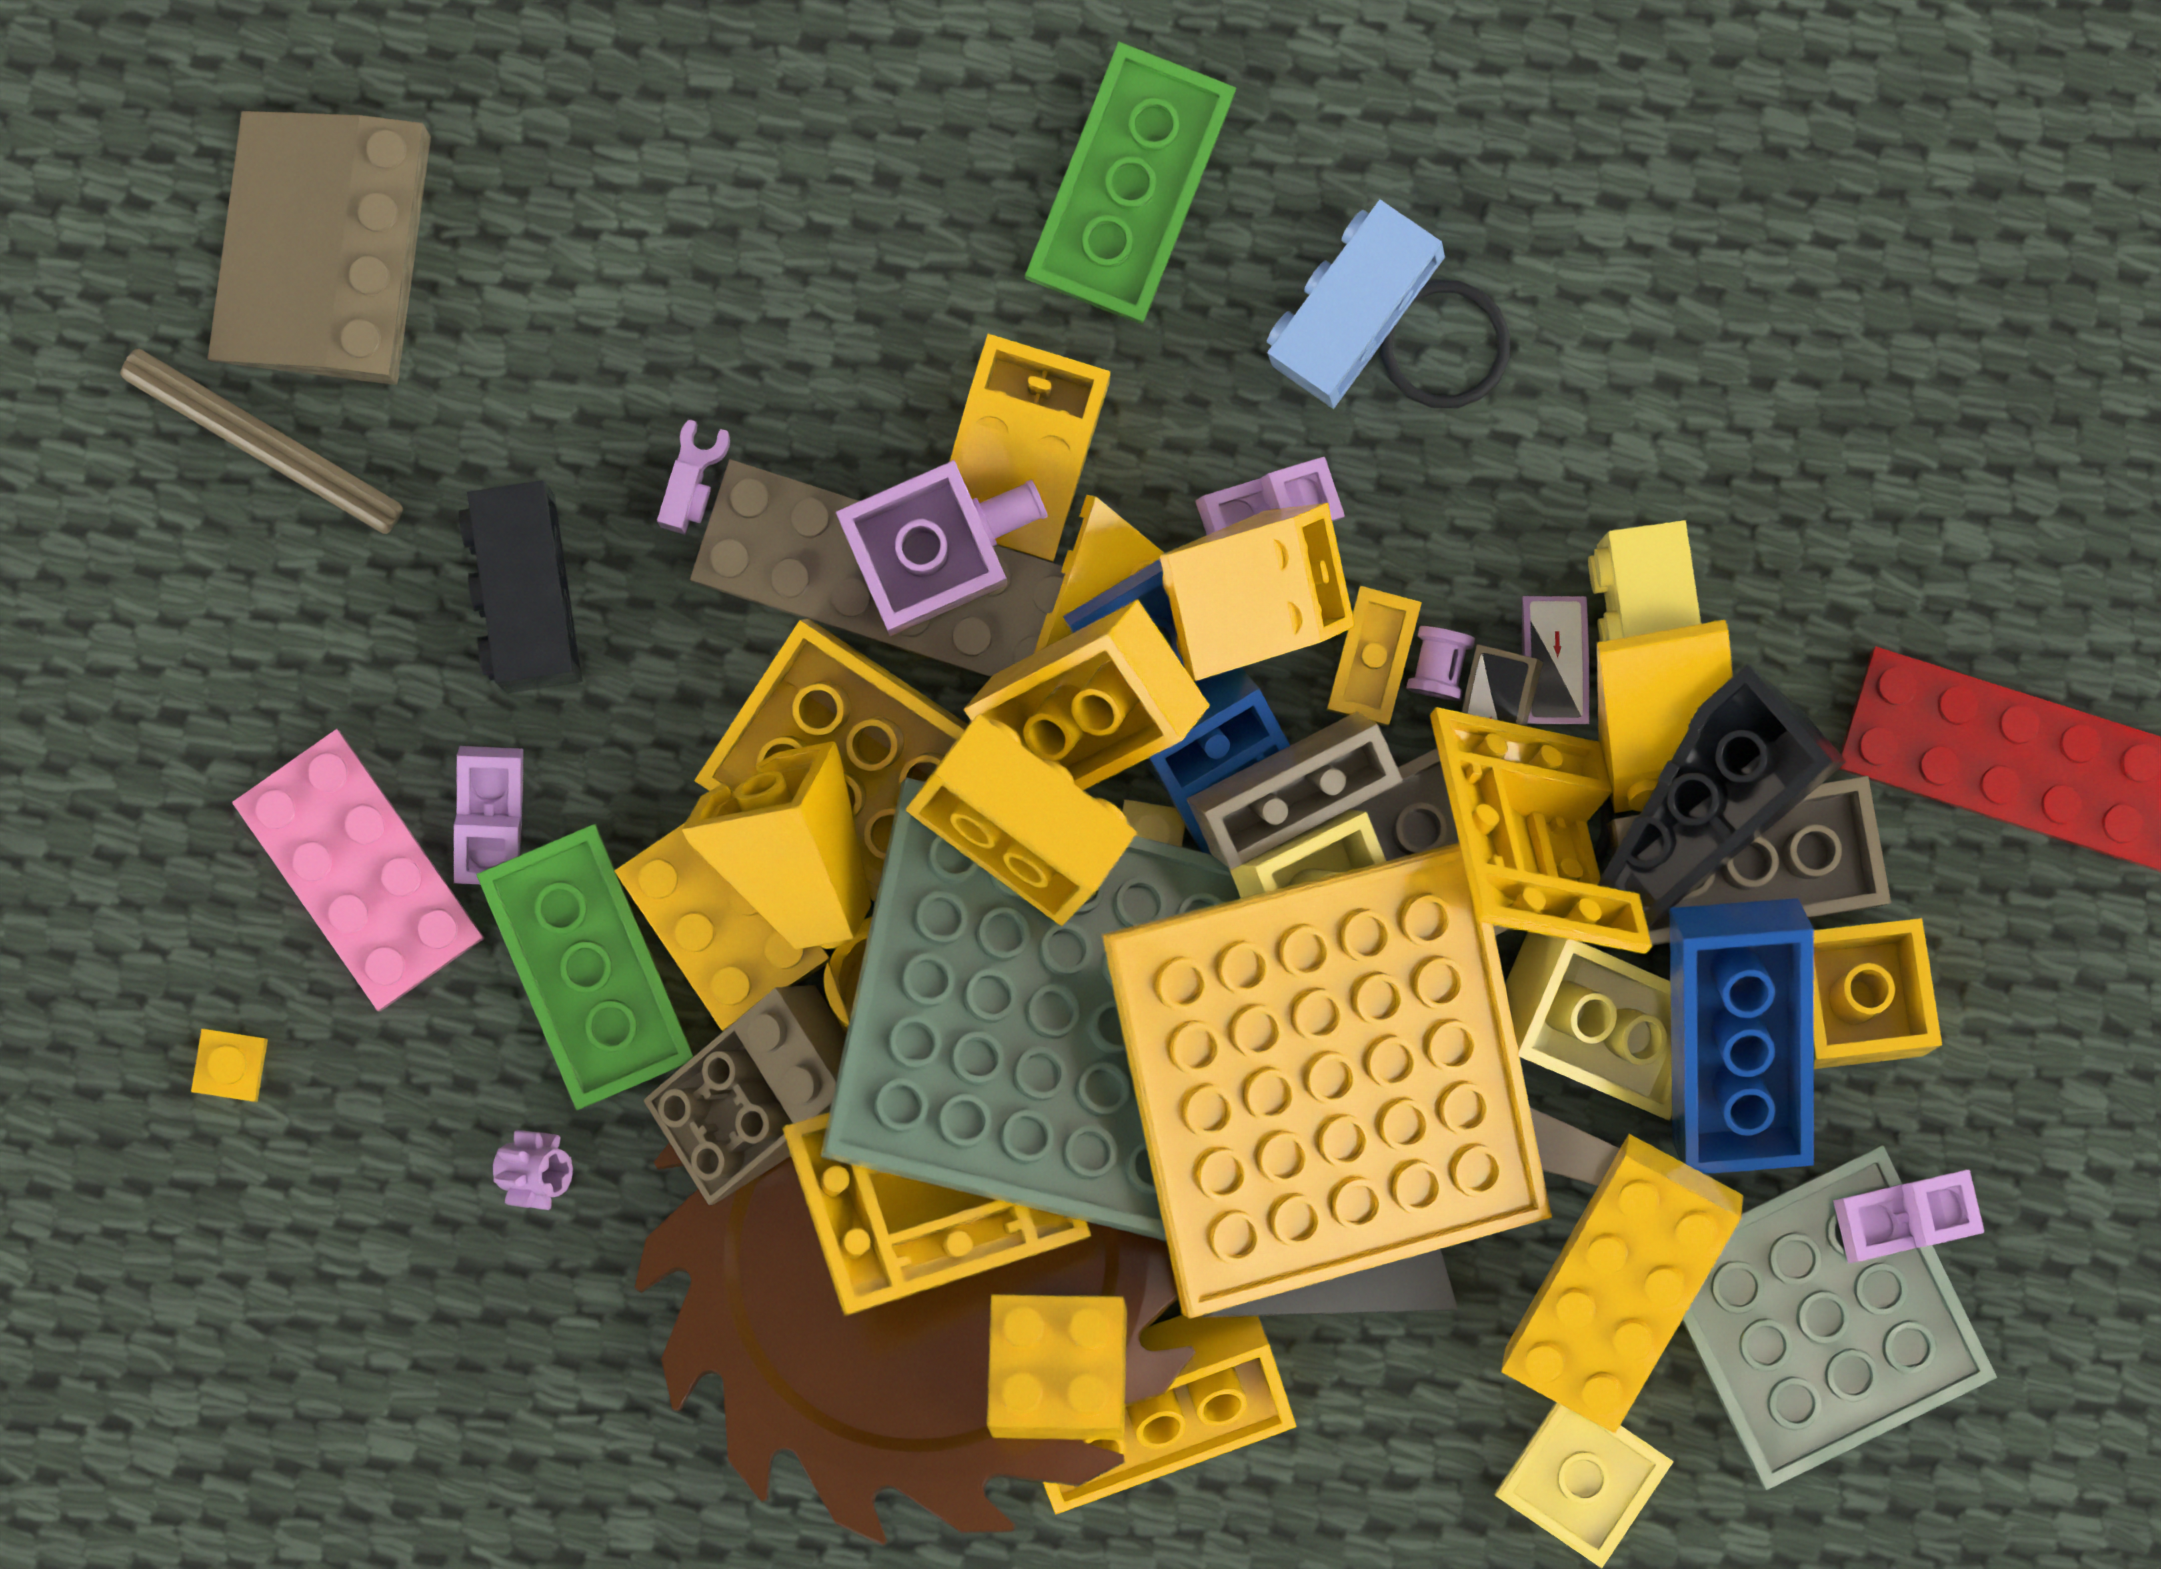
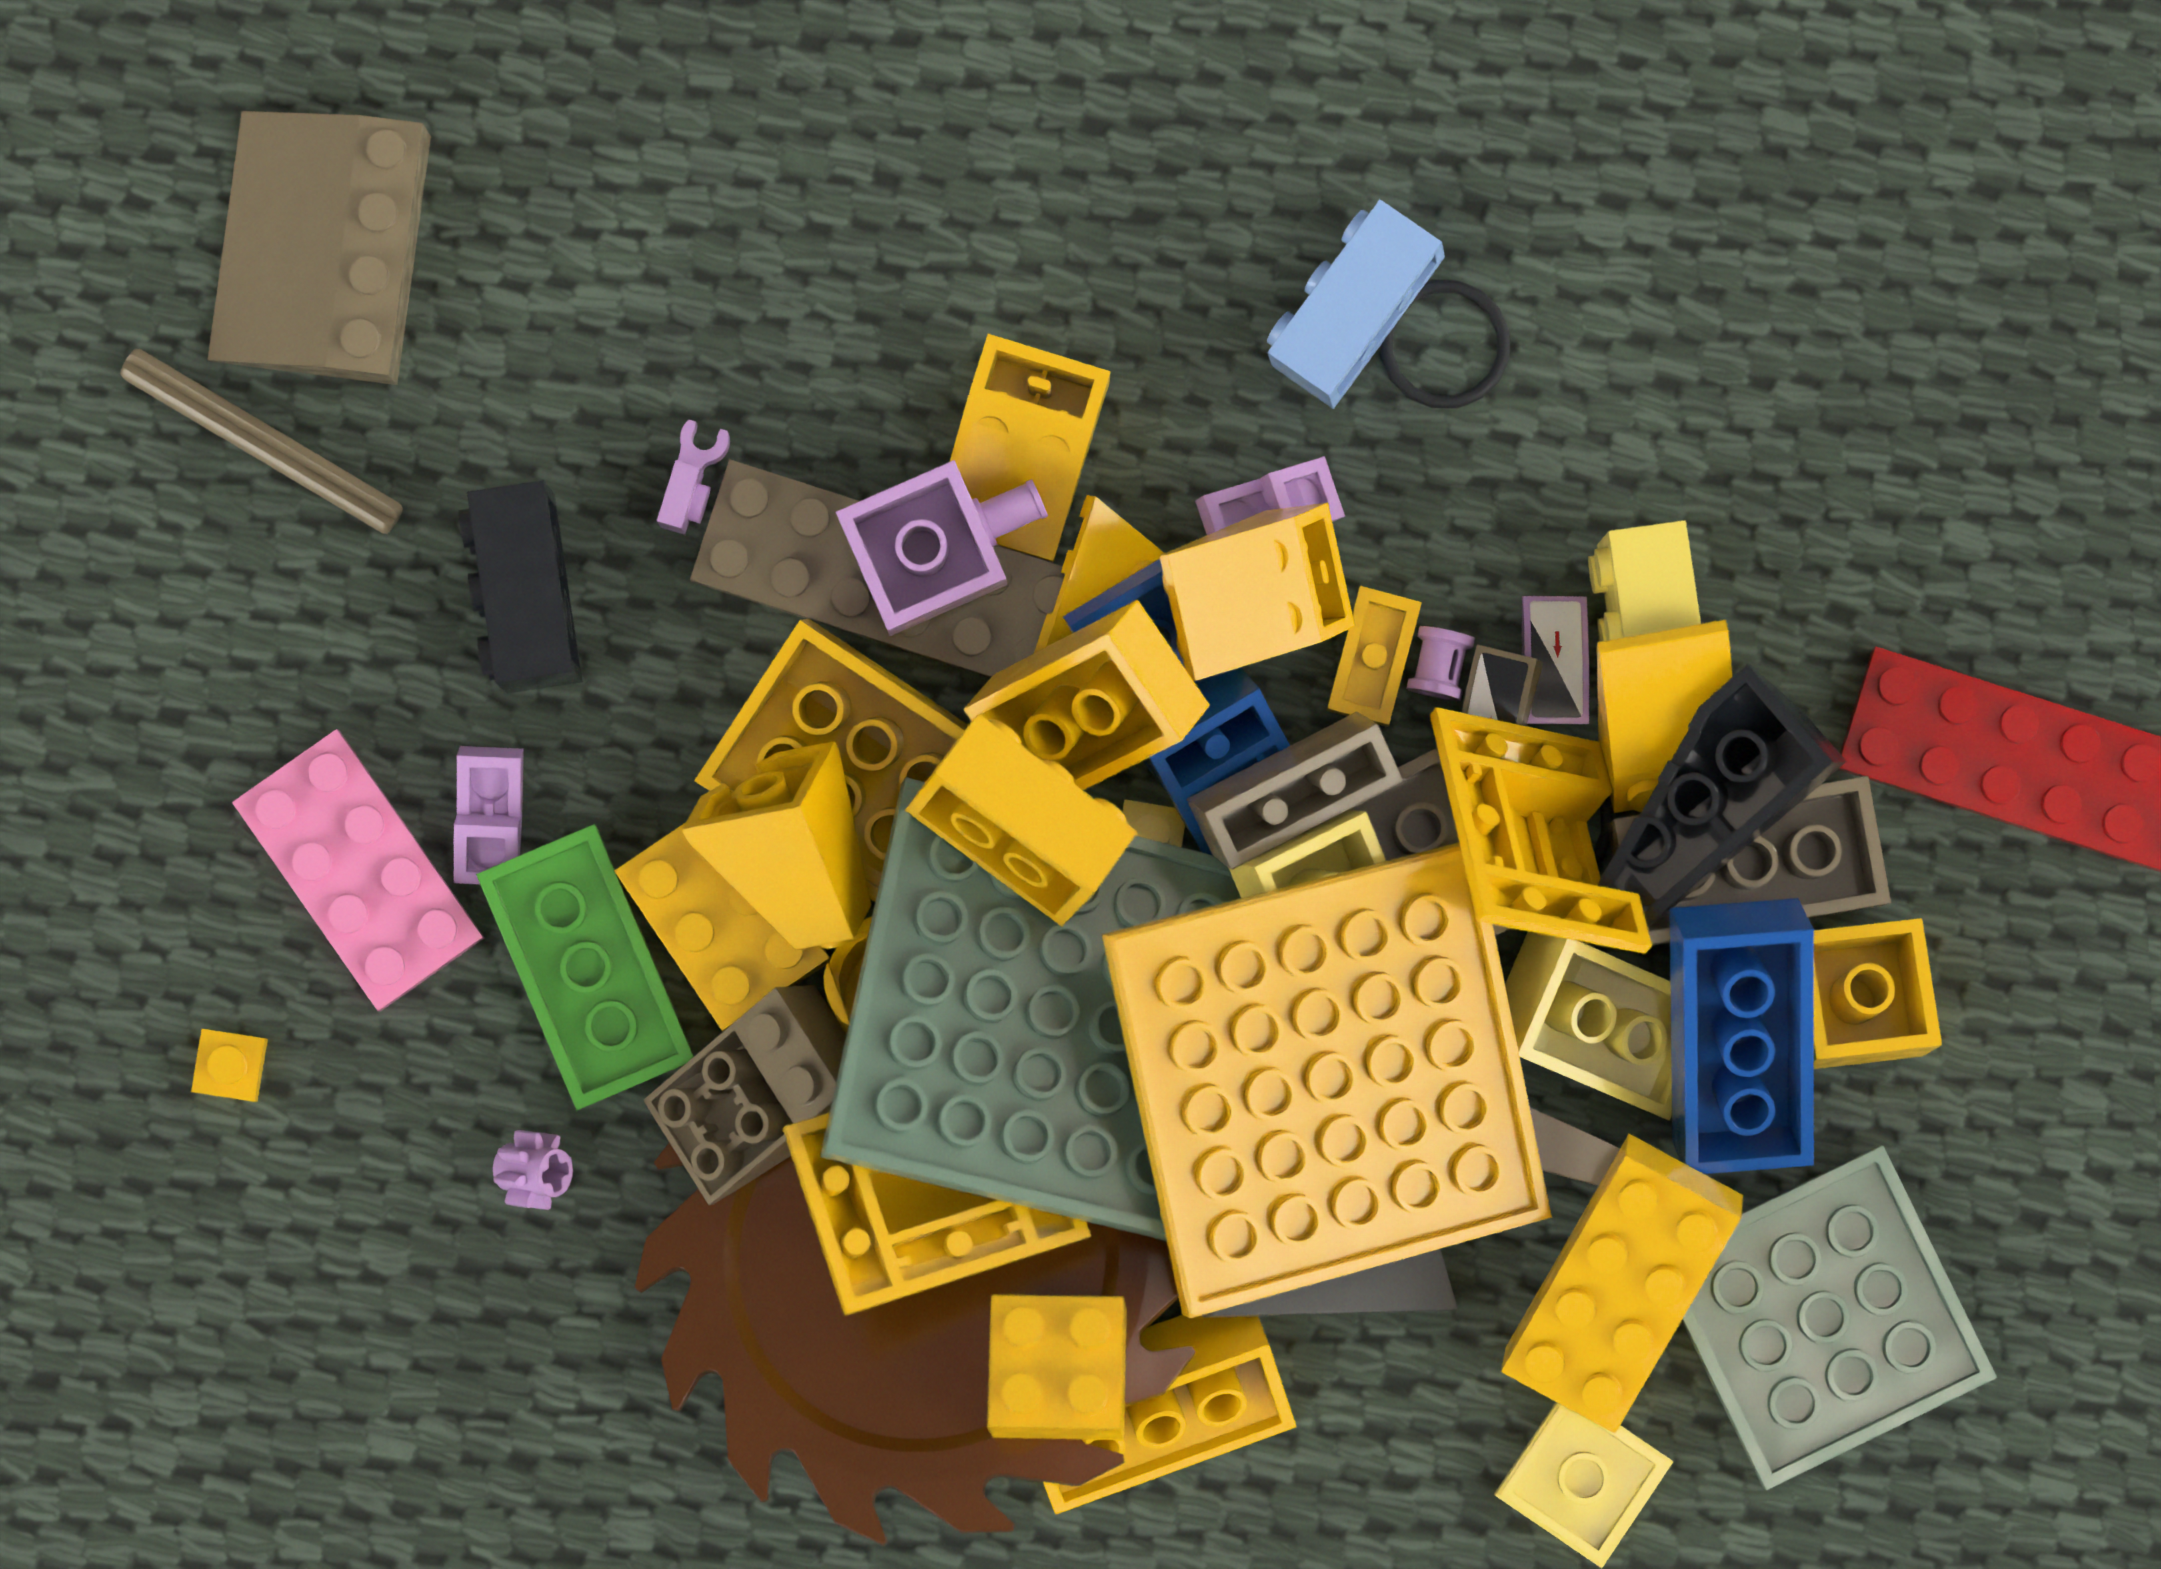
bright green plate [1025,41,1236,325] -> none
lavender slope [1833,1169,1984,1263] -> none

